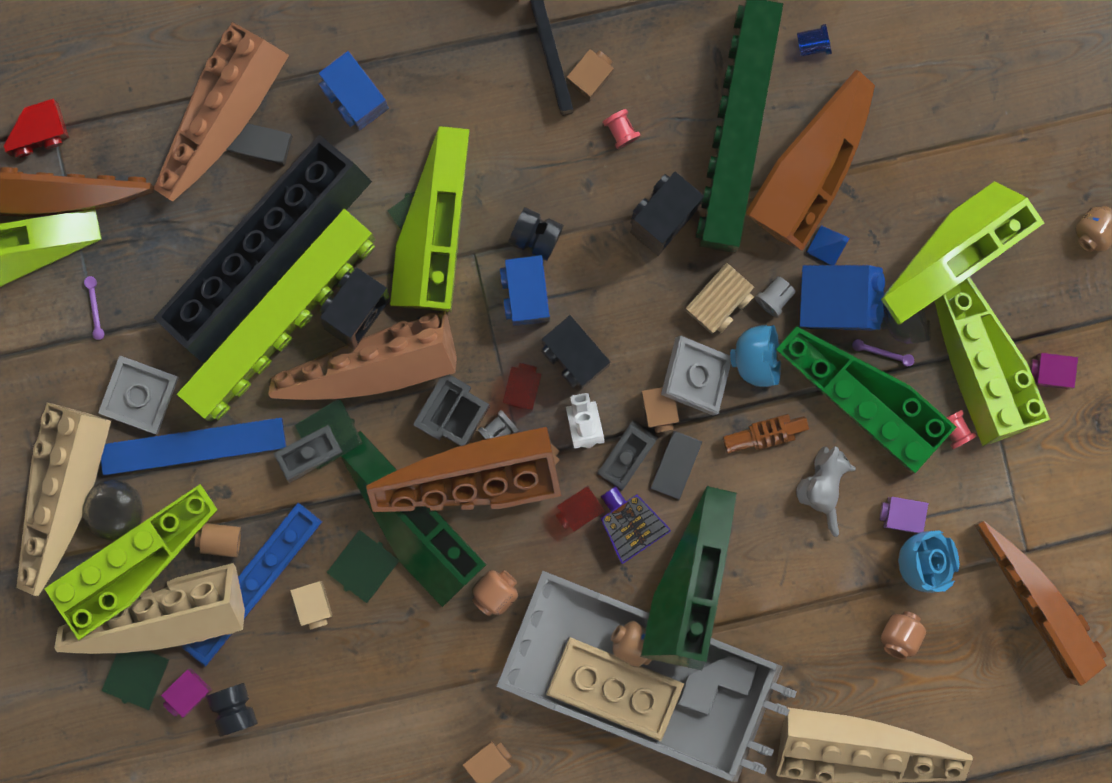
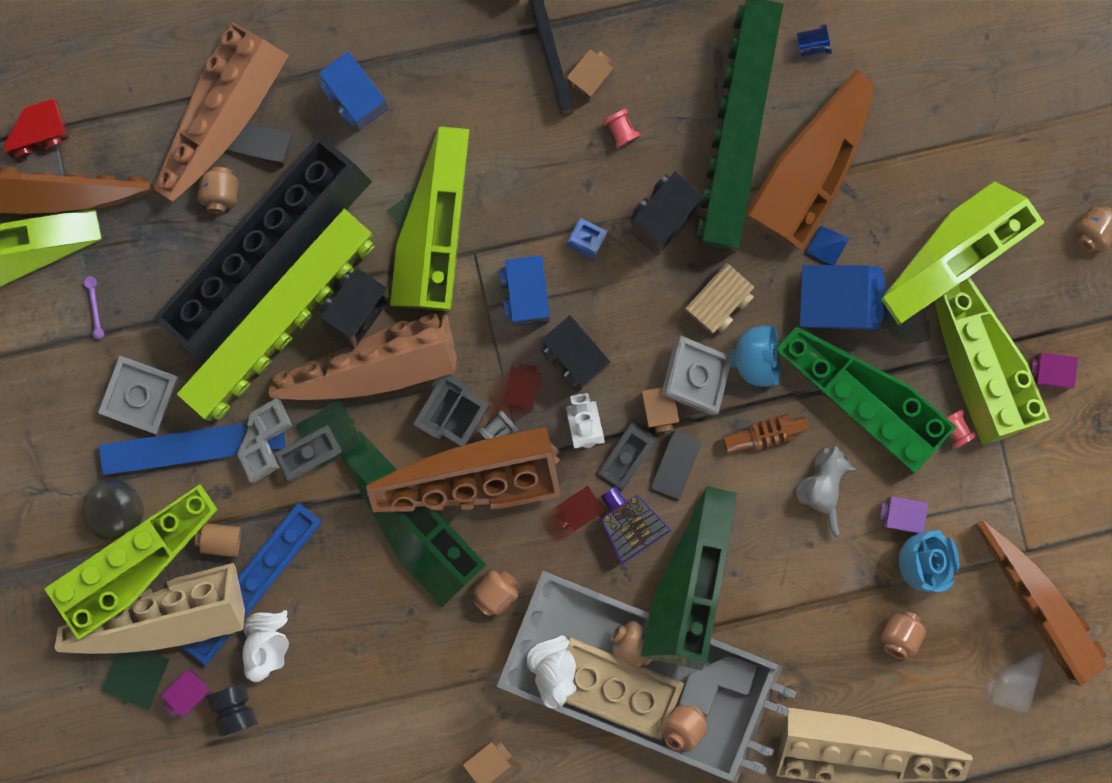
tan wedge [16,403,111,596] -> none
tan brick [290,581,333,630] -> none
clear green piece [327,530,399,603] -> none
black wheel [508,207,564,261] -> none
light grey bush [755,276,796,318] -> none
medium lavender hinge [852,339,914,367] -> none
none -> medium nougat head [197,167,239,214]
none -> light grey tile [237,398,292,483]
none -> white hair [242,610,289,682]
none -> white hair [526,635,576,708]
none -> blue tile [566,218,607,259]
none -> nougat head [661,705,708,752]
none -> clear slope [985,652,1045,714]

